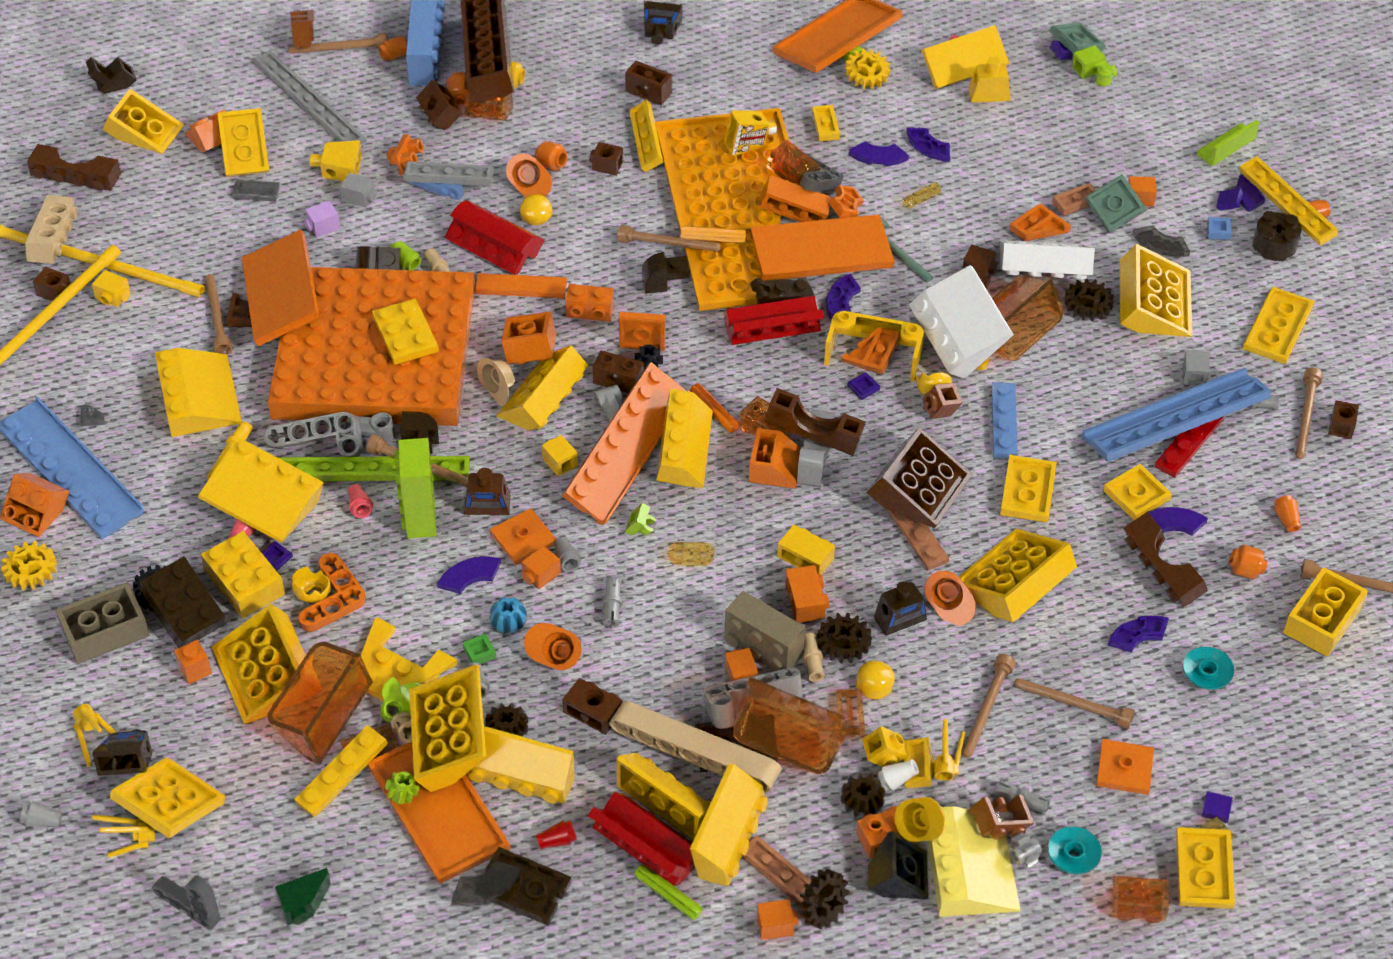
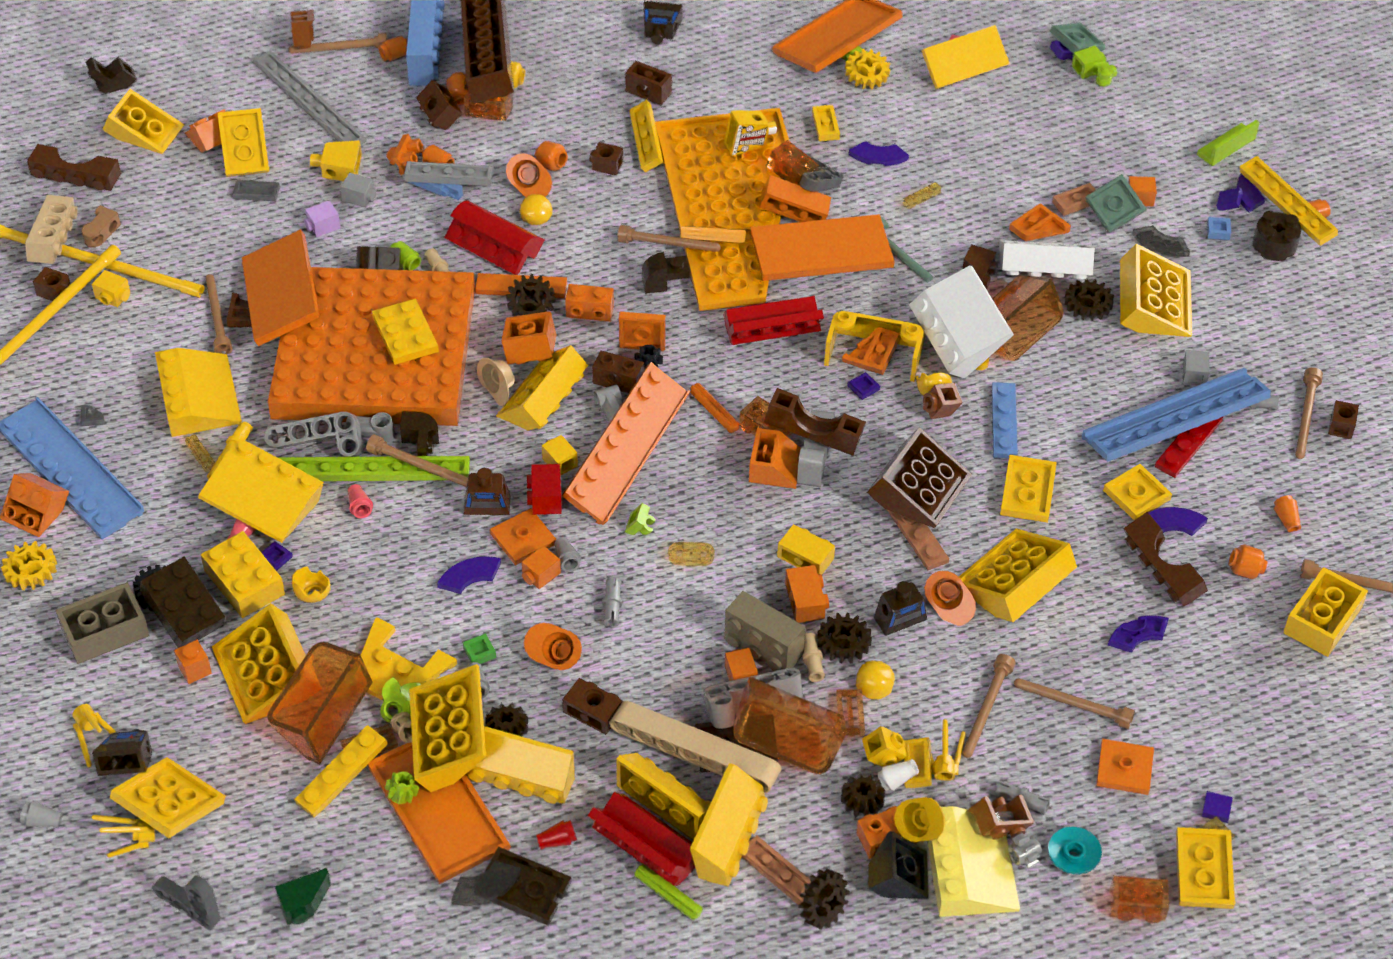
orange beam [298,553,366,632] -> none
lime brick [394,438,437,539] -> none
dark azure piece [489,597,527,634] -> none
yellow slope [656,389,713,488] -> none
dark brown plate [750,277,814,304] -> none
orange brick [756,899,798,940] -> none
dark purple tile [826,273,861,321] -> none
orange tile [829,185,864,218] -> none
dark purple tile [906,127,950,162] -> none
yellow torso [968,57,1011,103] -> none
teal dish [1183,647,1234,690] -> none
yellow tile [1242,286,1315,364] -> none
none -> medium nougat leg [82,205,121,248]
none -> clear yellow axle [185,435,215,473]
none -> orange brick [422,145,455,164]
none -> dark brown gear [506,274,556,316]
none -> red brick [527,464,562,515]

